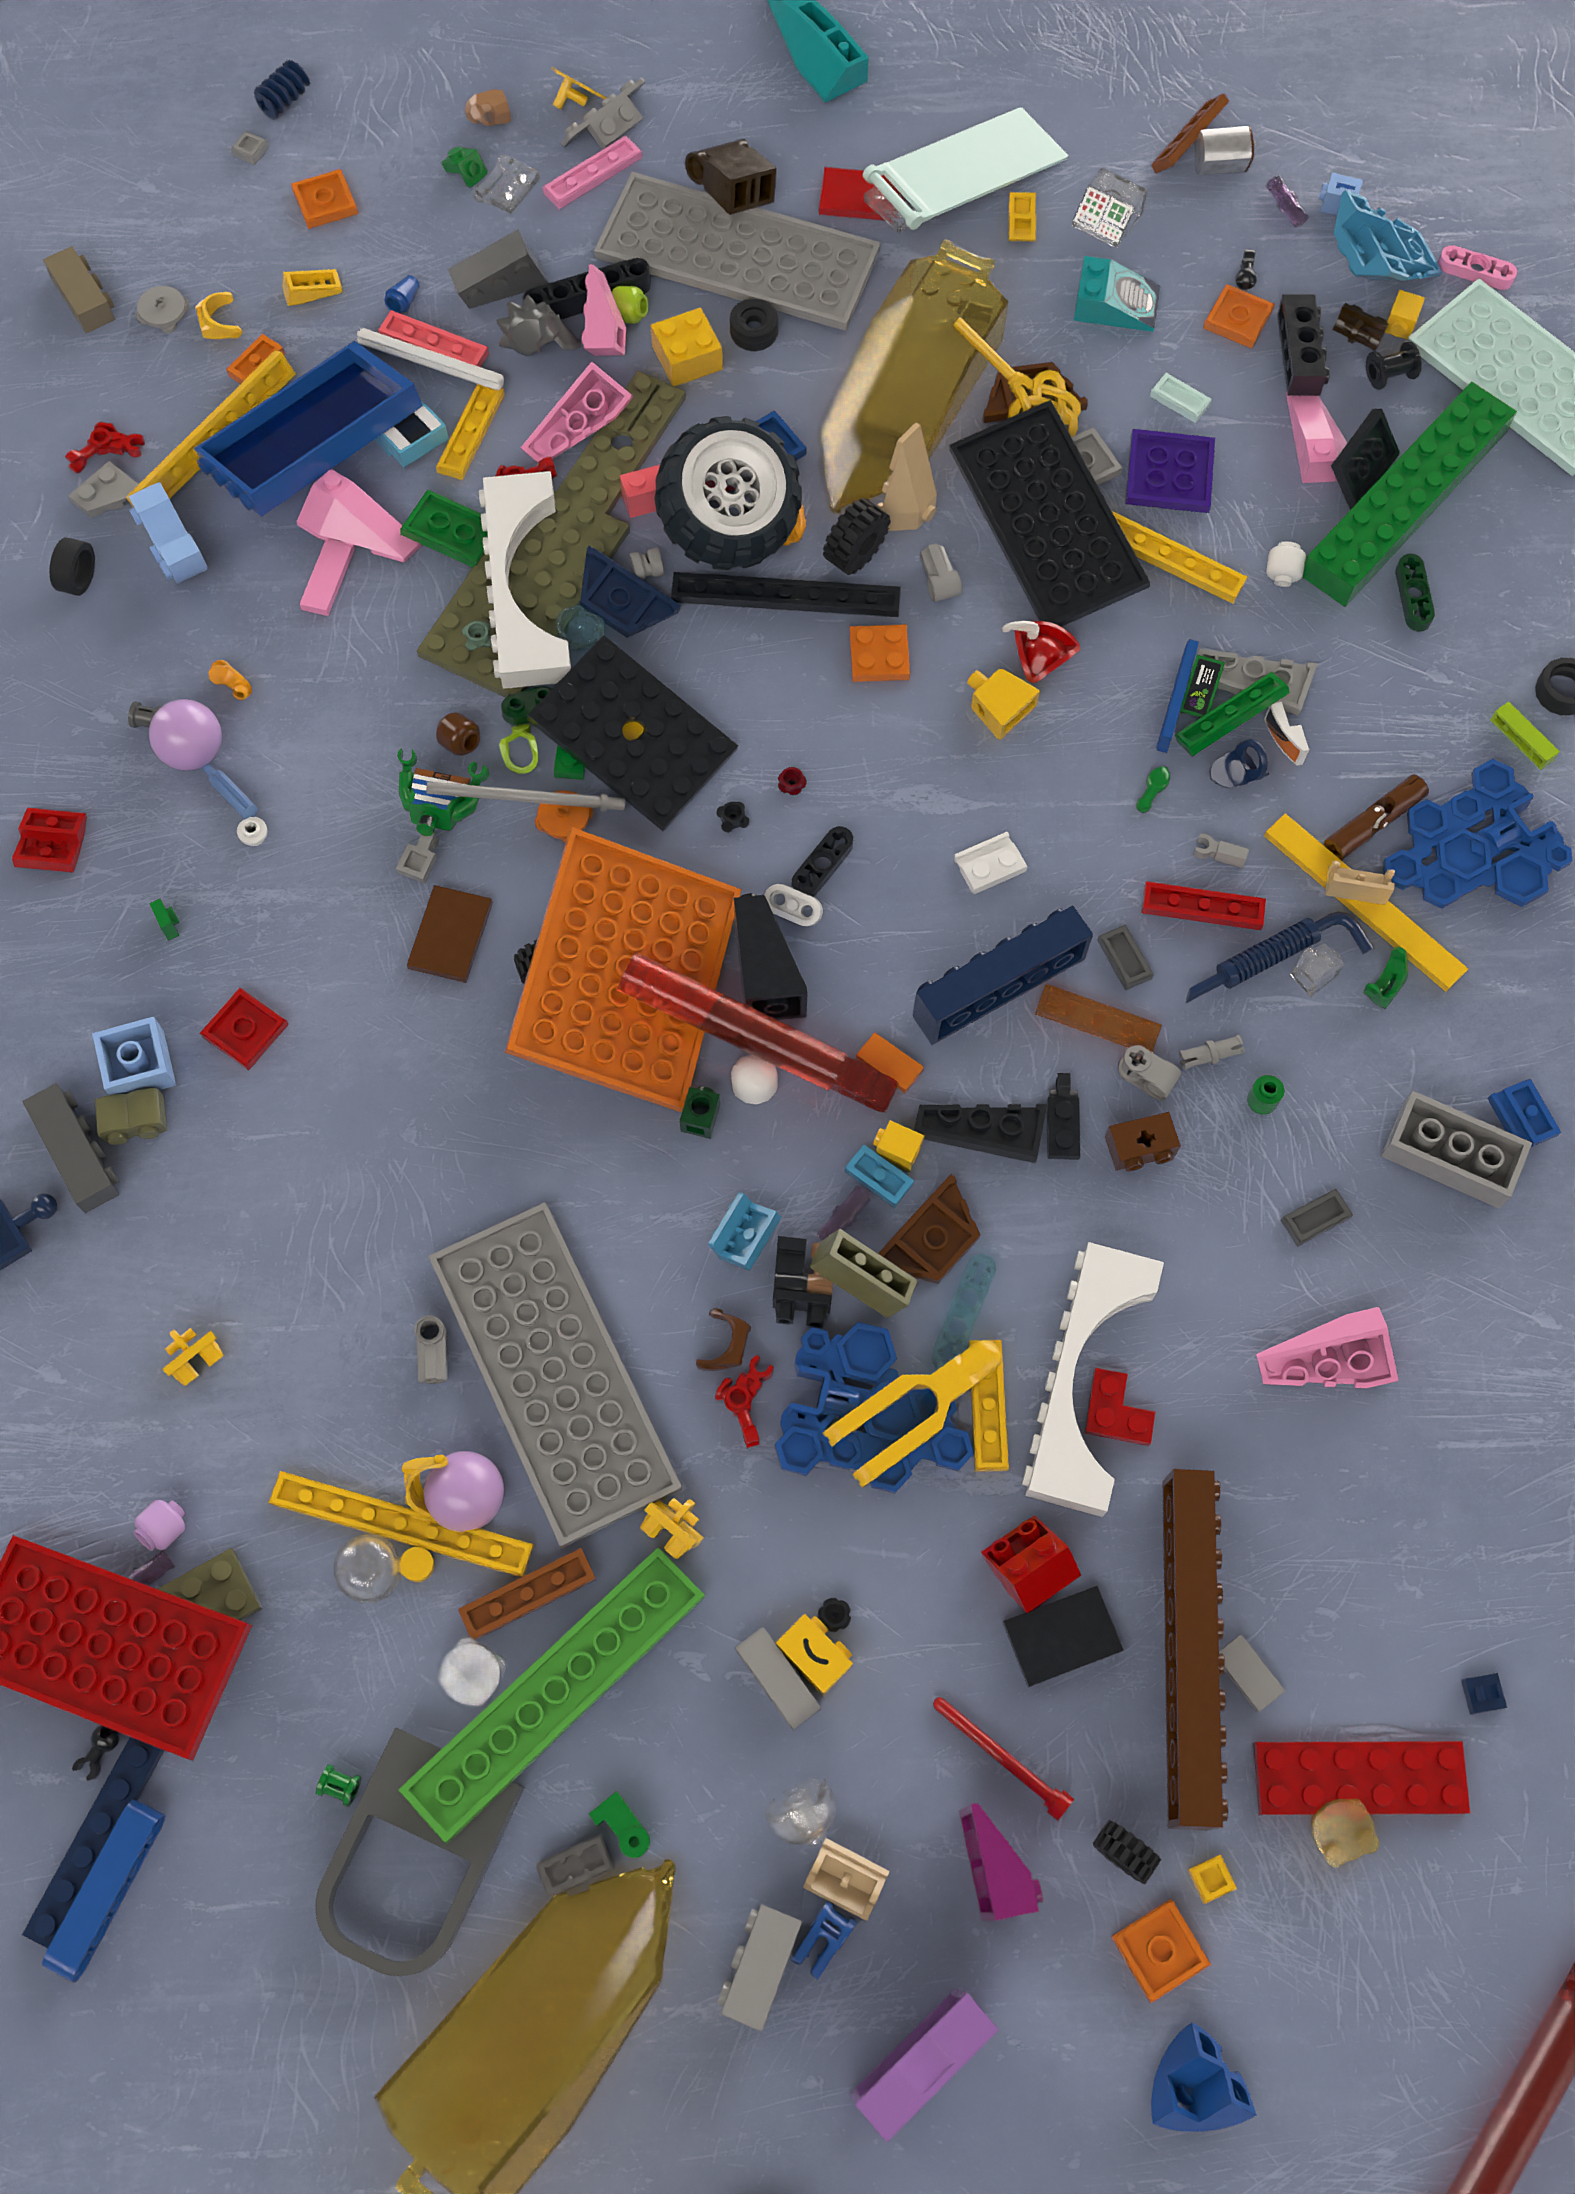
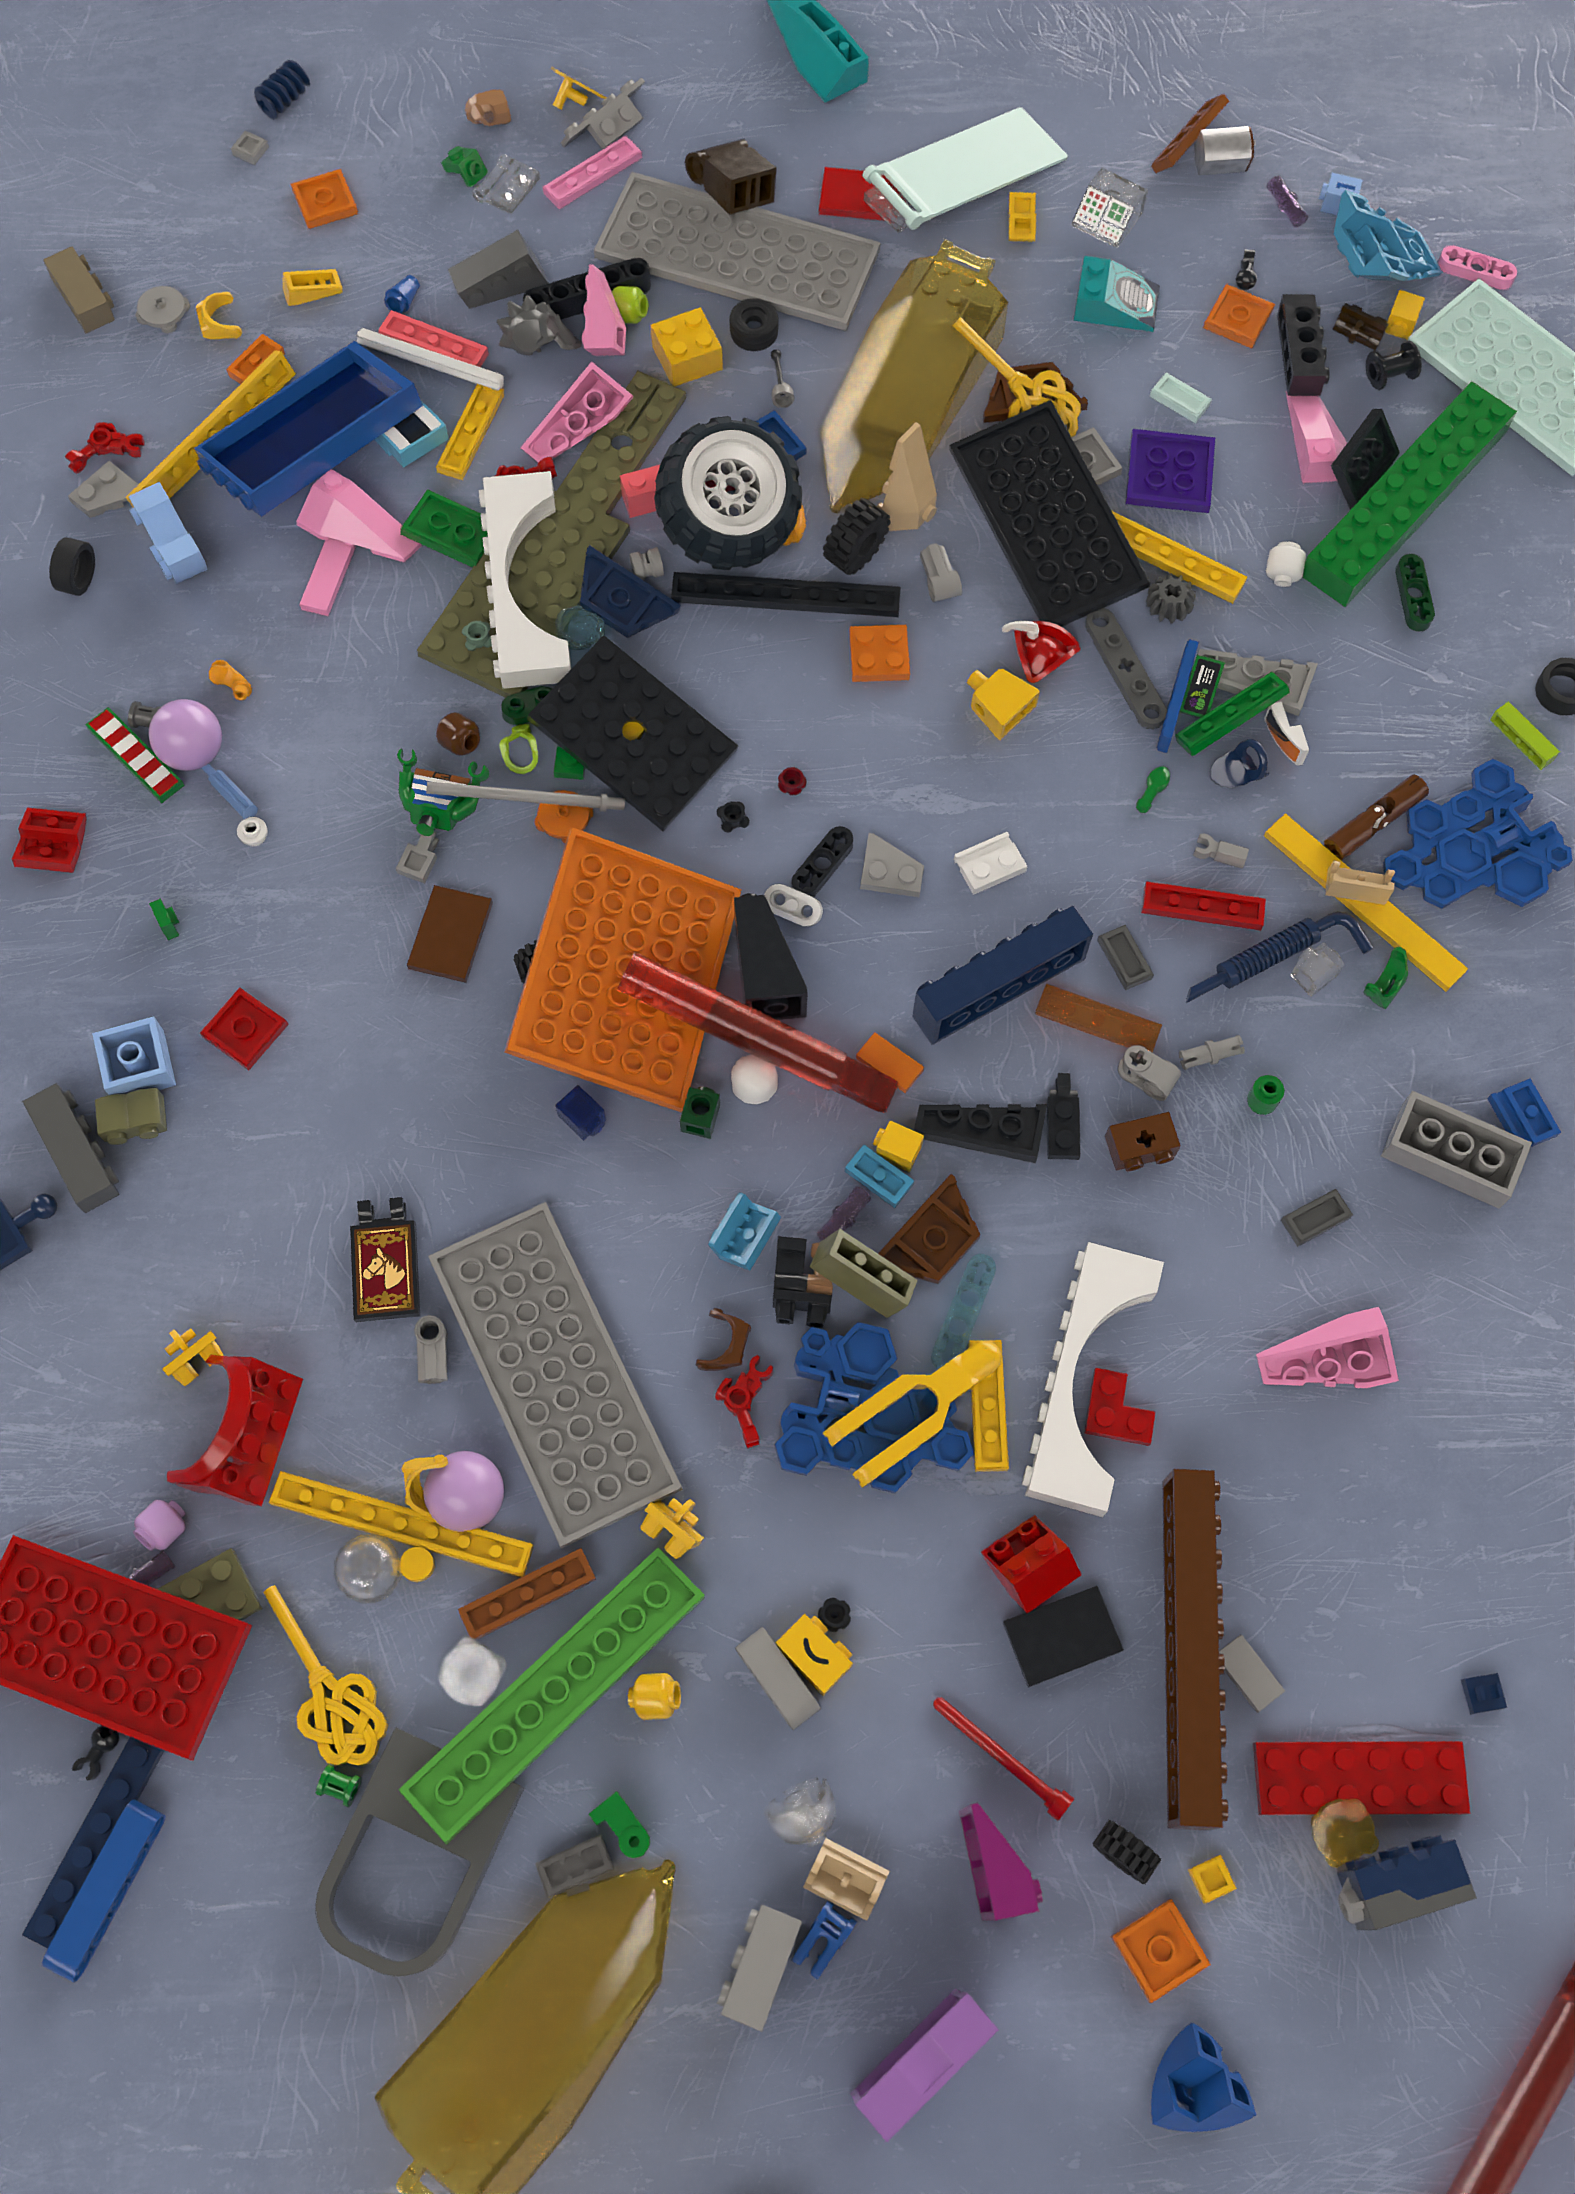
none -> tile [85,707,185,804]
none -> red piece [167,1354,303,1507]
none -> yellow piece [263,1585,388,1766]
none -> tile [350,1197,420,1322]
none -> clear blue brick [555,1085,606,1141]
none -> yellow head [628,1673,681,1720]
none -> light grey hinge [771,349,794,408]
none -> light grey wing [860,833,924,897]
none -> dark grey piece [1085,608,1167,730]
none -> dark grey gear [1146,574,1196,624]
none -> dark blue piece [1337,1835,1477,1930]

